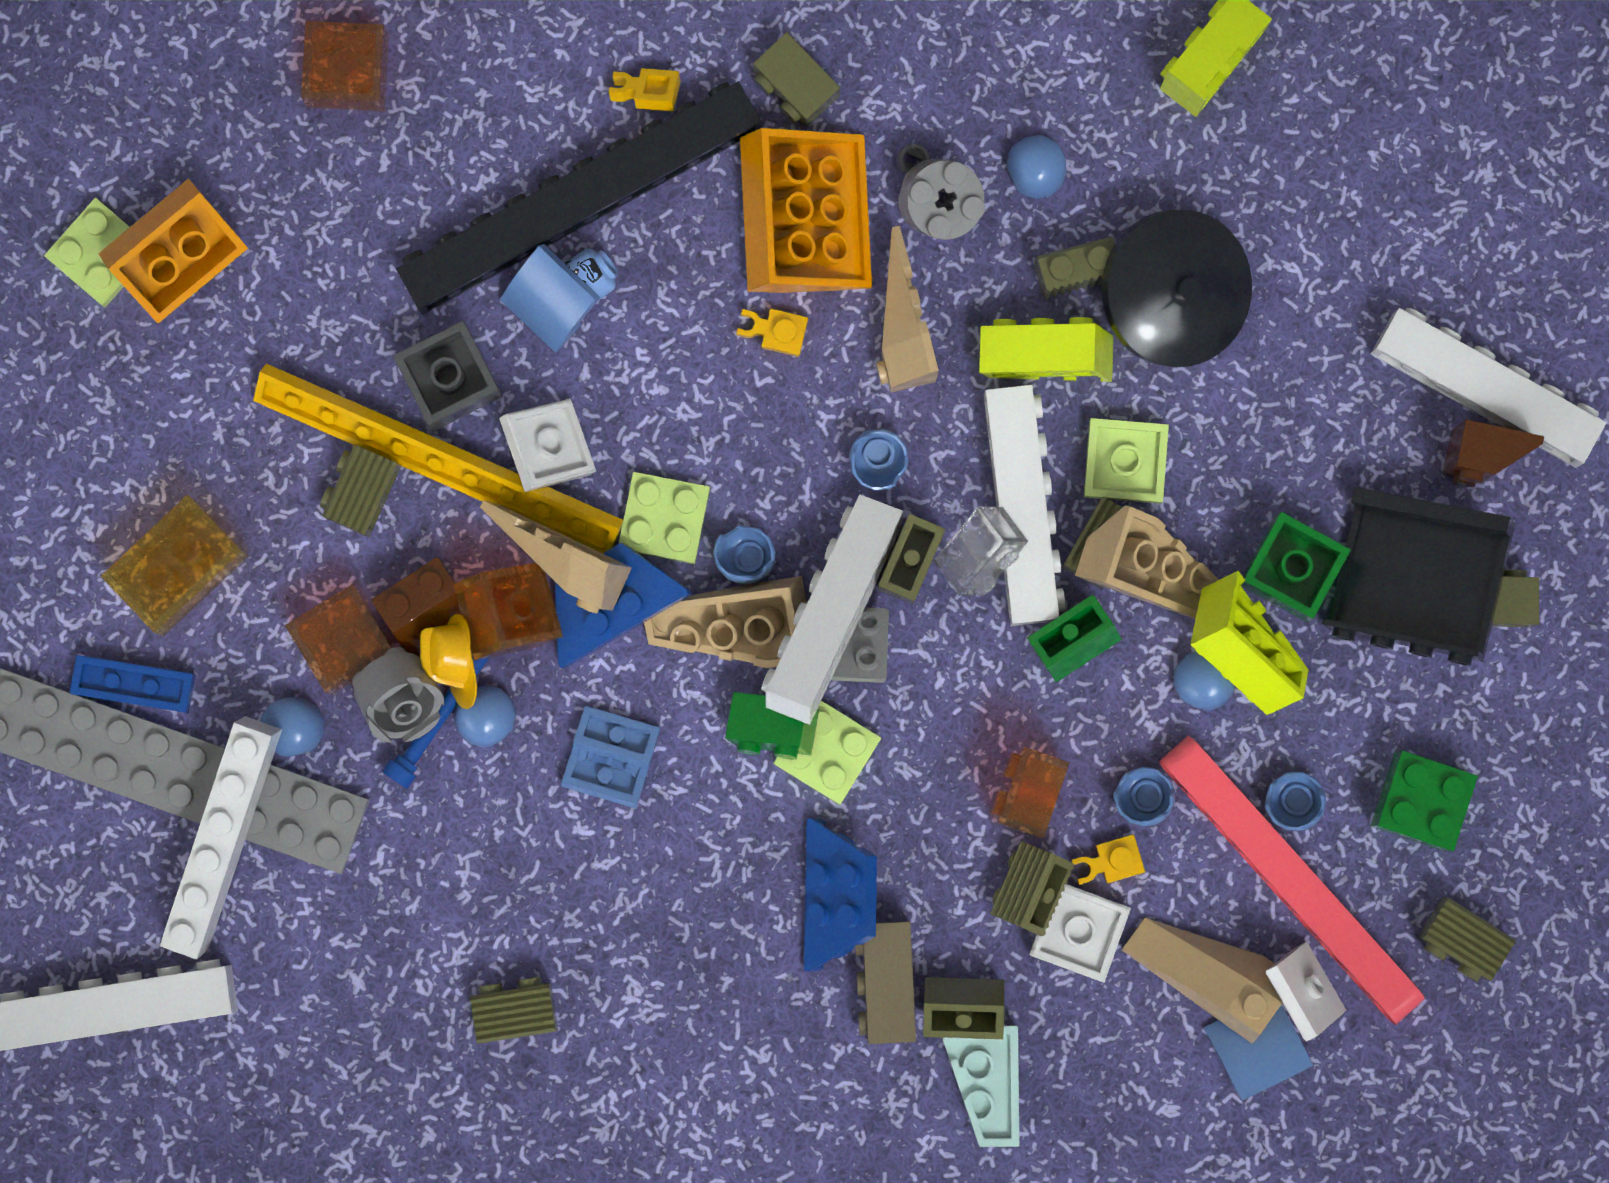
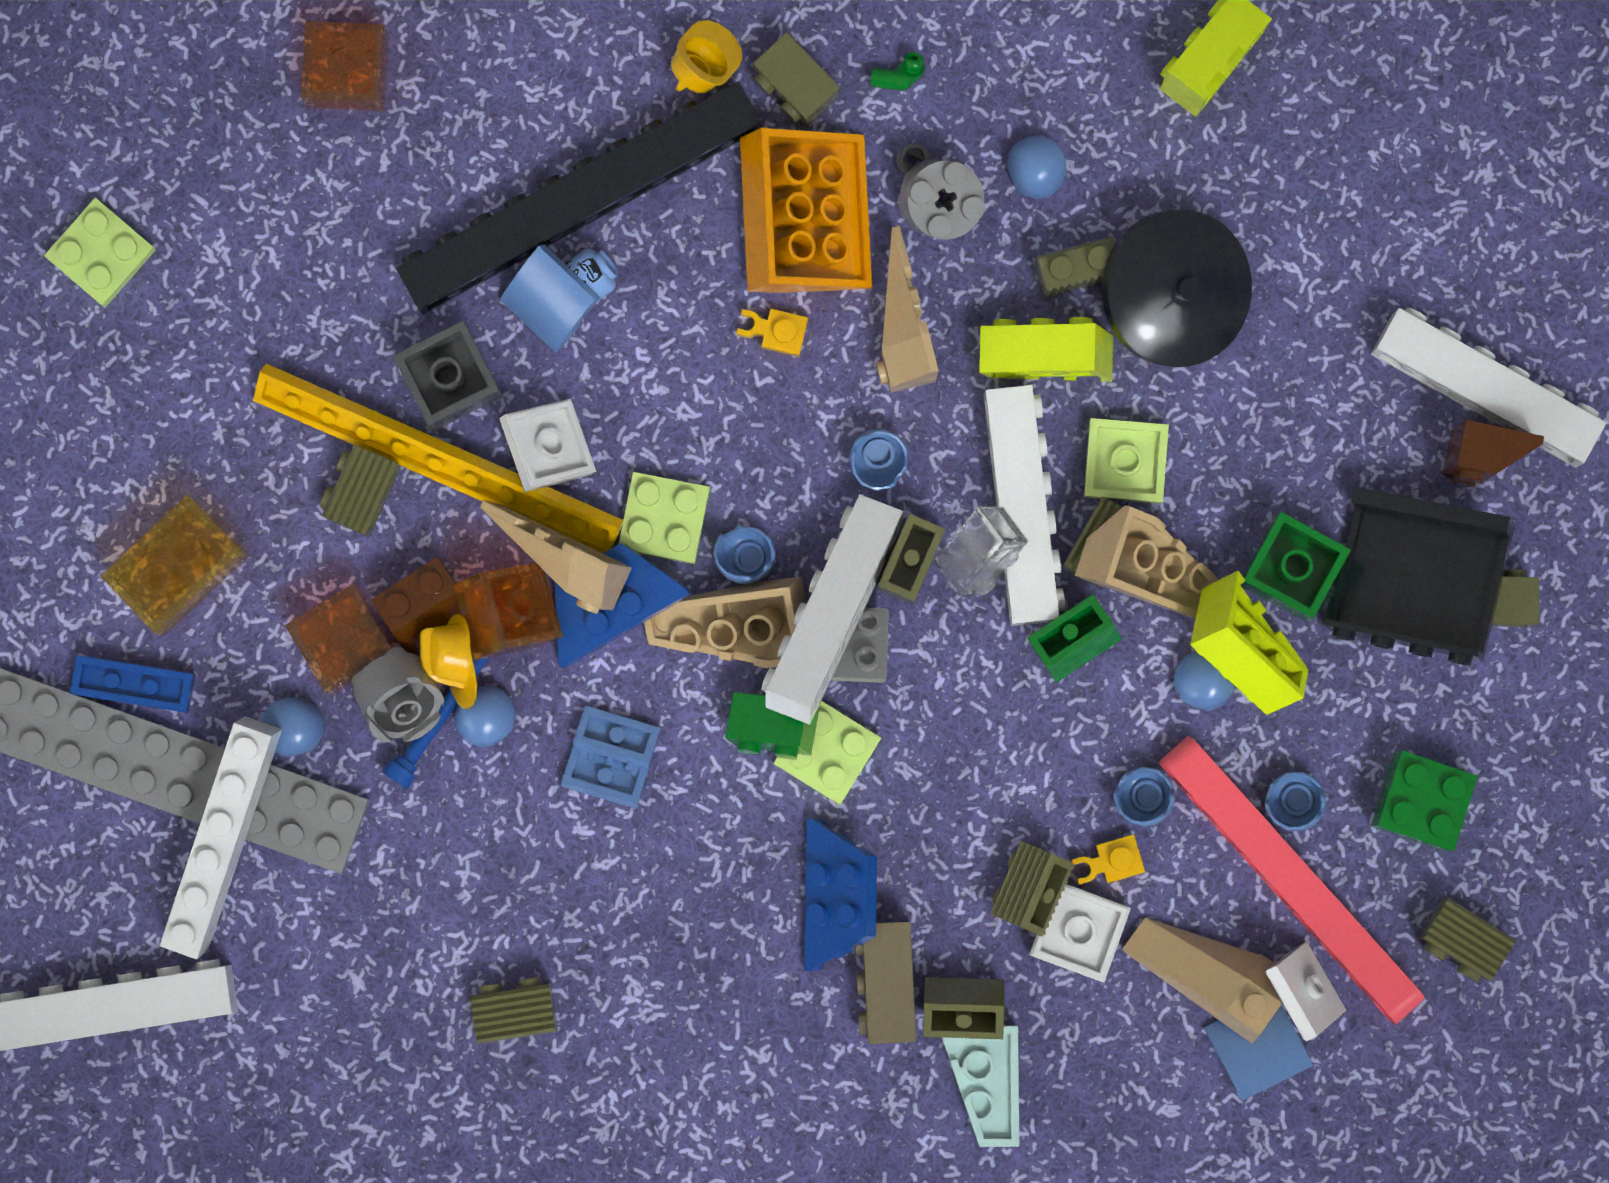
light orange brick [98,178,248,323] -> none
yellow plate [609,68,681,111] -> none
clear orange brick [990,747,1070,839] -> none
none -> yellow piece [671,20,742,94]
none -> green arm [870,52,925,91]

